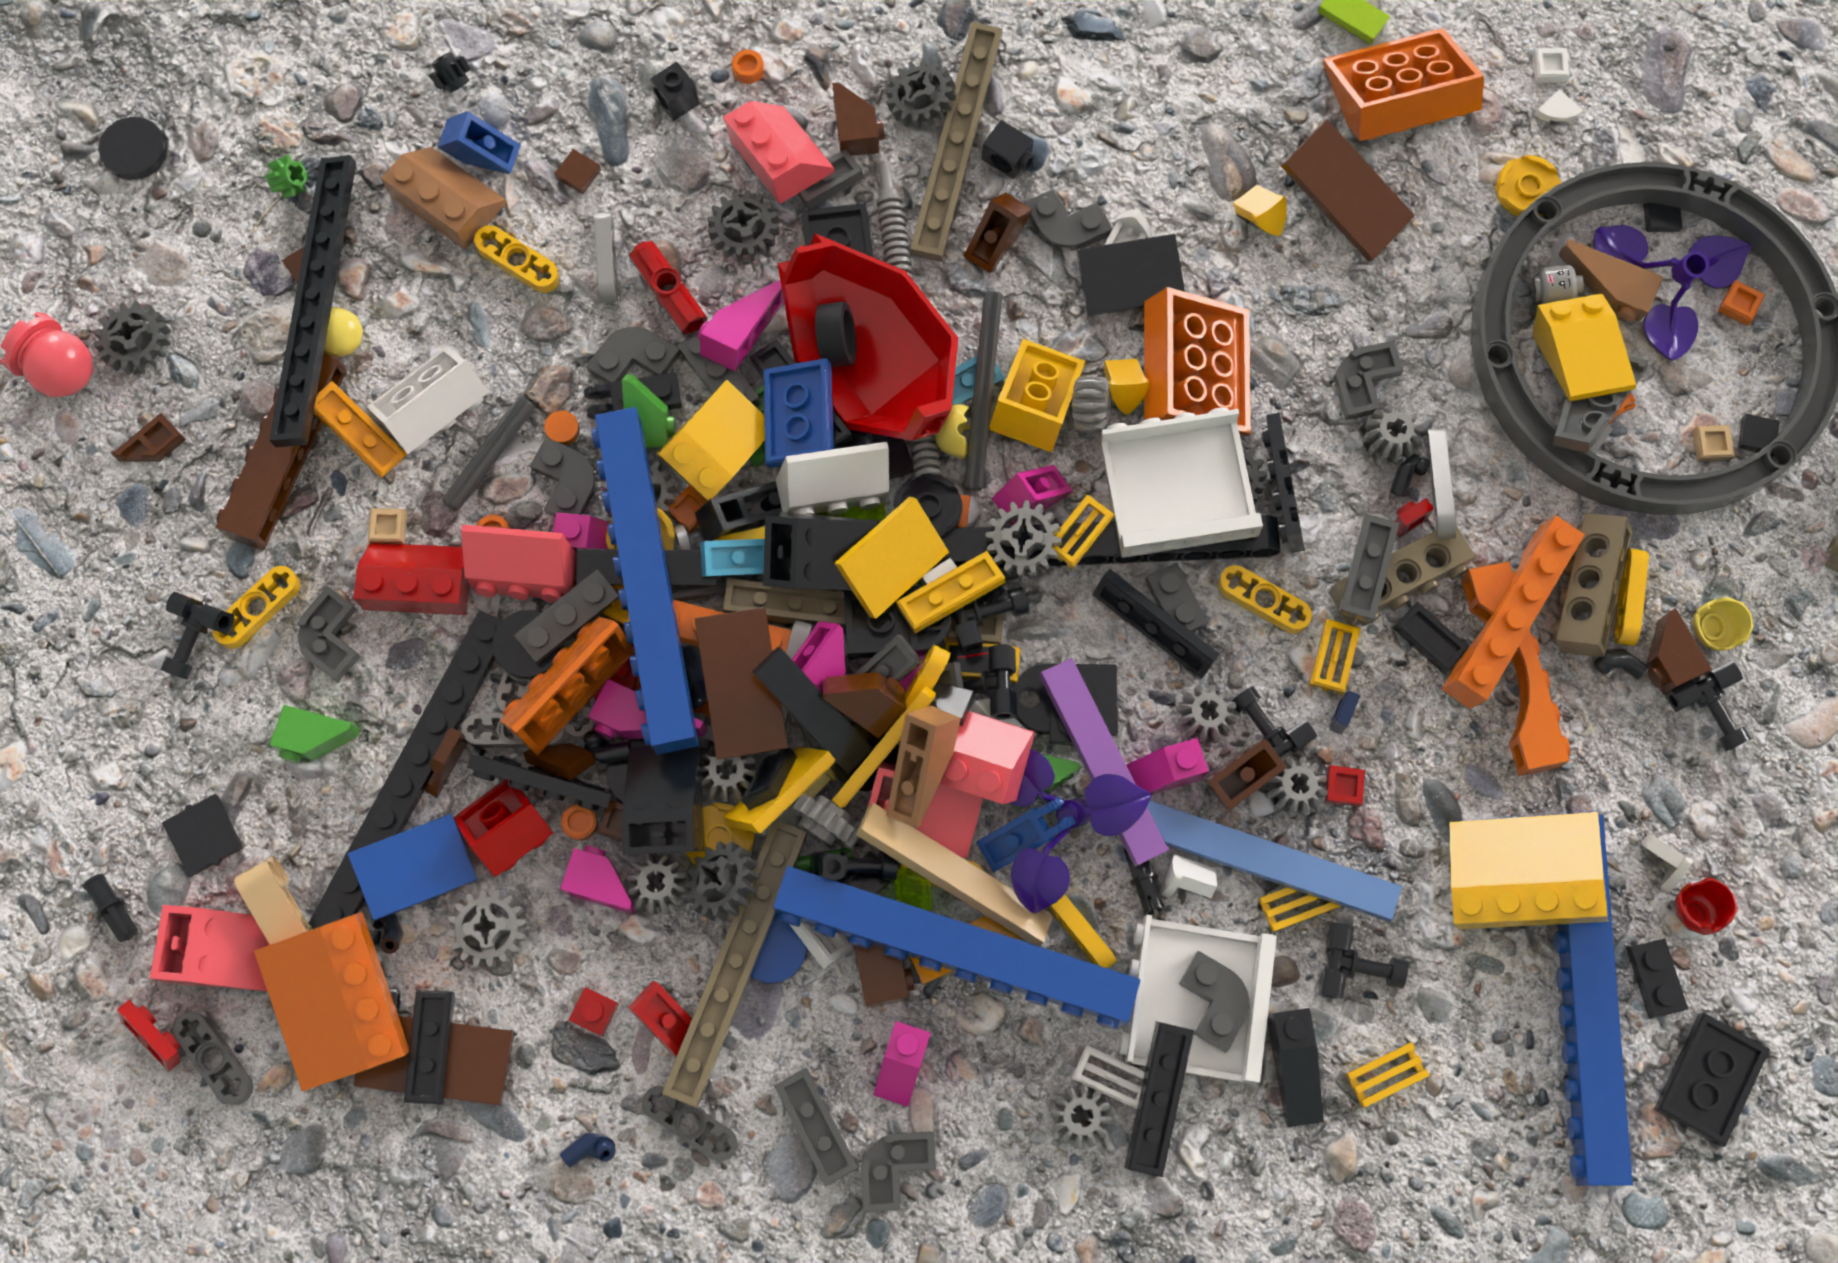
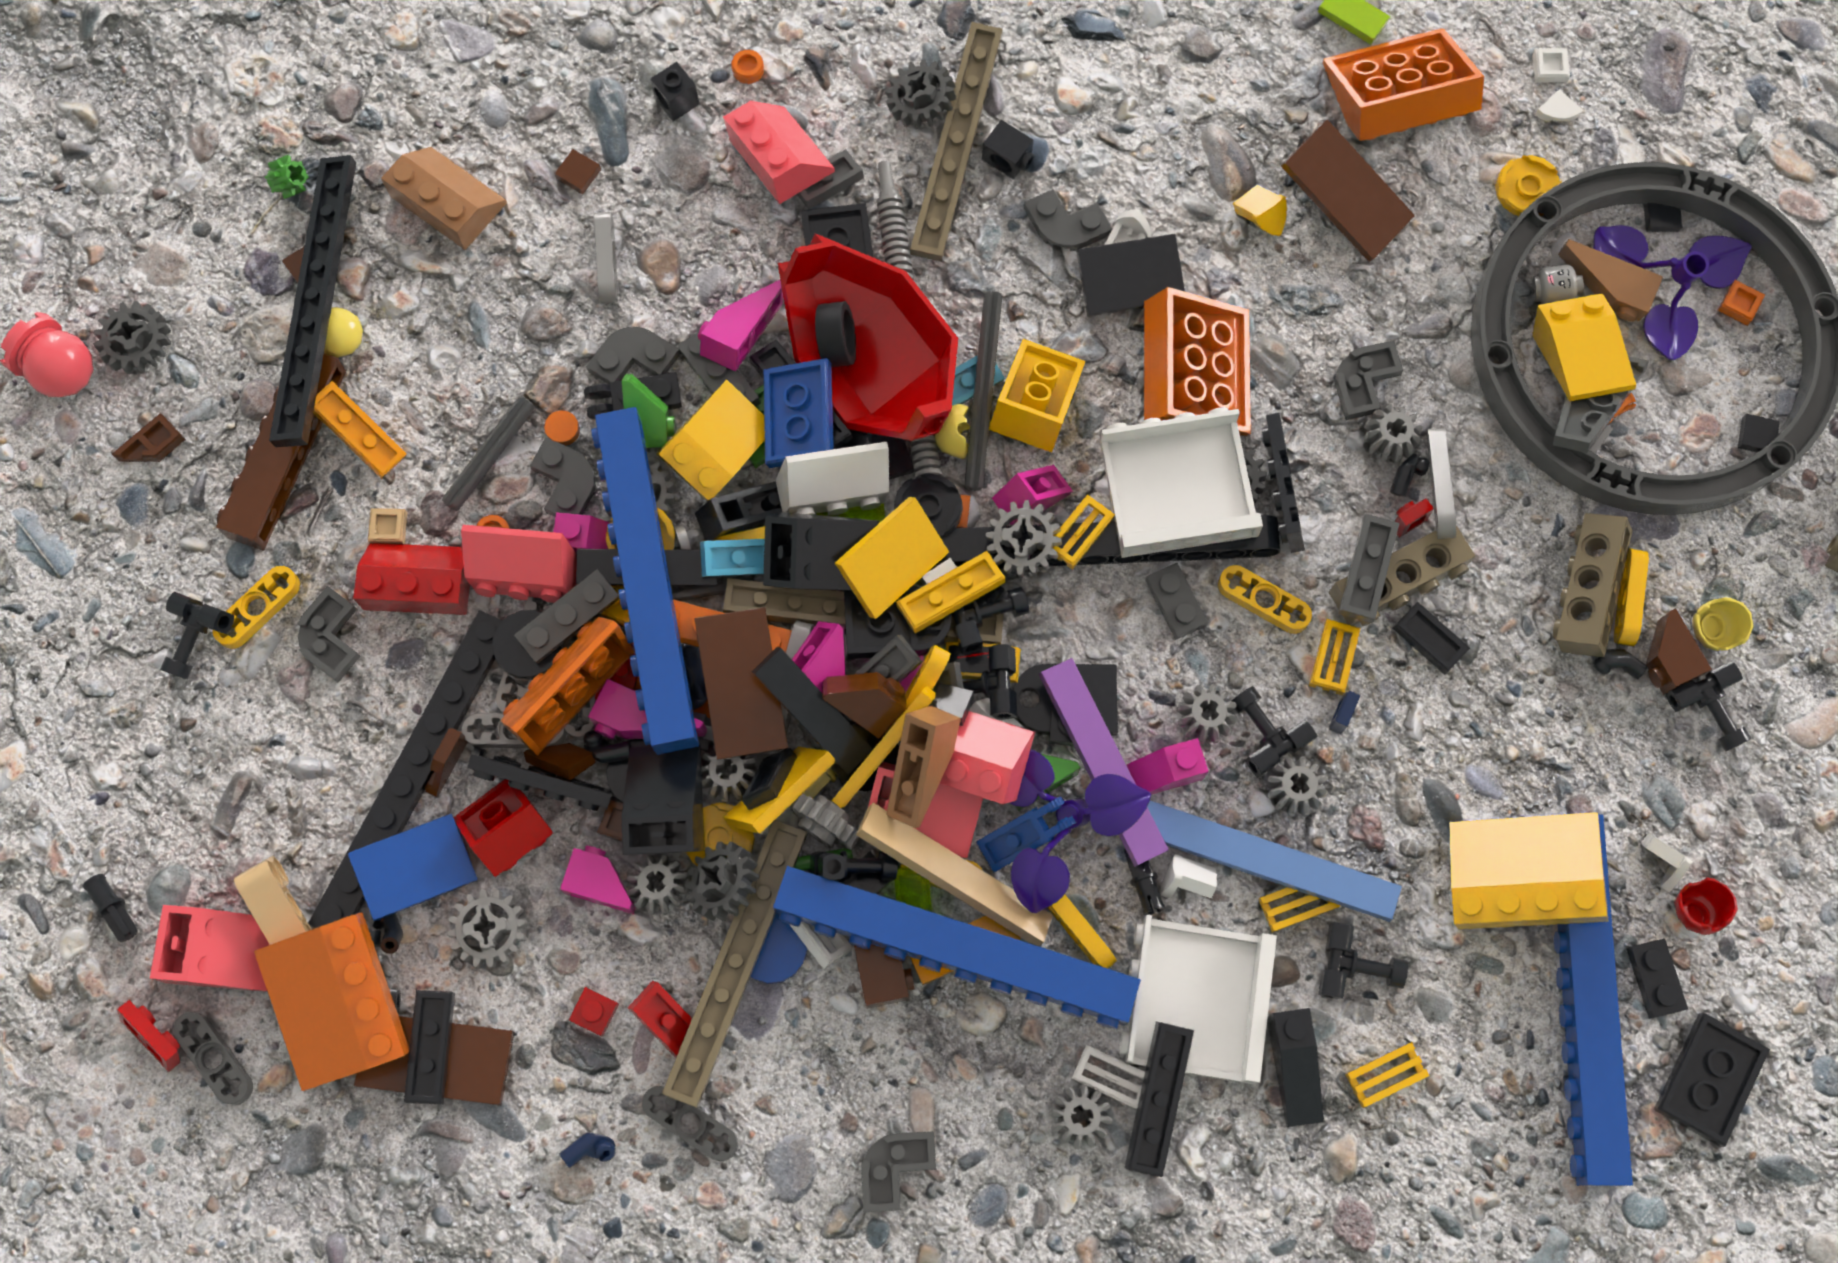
black tile [98,116,167,180] -> none
black piece [162,794,244,877] -> none
bright green slope [269,705,360,763] -> none
white slope [367,346,489,454] -> none
black gear [429,51,471,93] -> none
blue slope [437,111,521,174] -> none
yellow beam [474,225,560,293] -> none
orange tile [561,804,598,841] -> none
red piece [629,240,707,335] -> none
orange tile [667,485,707,534] -> none
dark grey gear [707,190,779,262] -> none
dark grey plate [774,1068,859,1187] -> none
reddish brown slope [832,82,885,156] -> none
dark pink slope [873,1021,931,1107] -> none
reddish brown slope [963,192,1033,273] -> none
light grey gear [1072,375,1111,433] -> none
black tile [1092,569,1220,679] -> none
yellow tile [1103,359,1150,415] -> none
dark grey plate [1179,950,1249,1053] -> none
reddish brown slope [1203,738,1287,810] -> none
red plate [1325,765,1365,807] -> none
orange arch [1441,515,1585,709] -> none
orange arch [1460,561,1570,776] -> none
tan tile [1692,425,1735,462] -> none

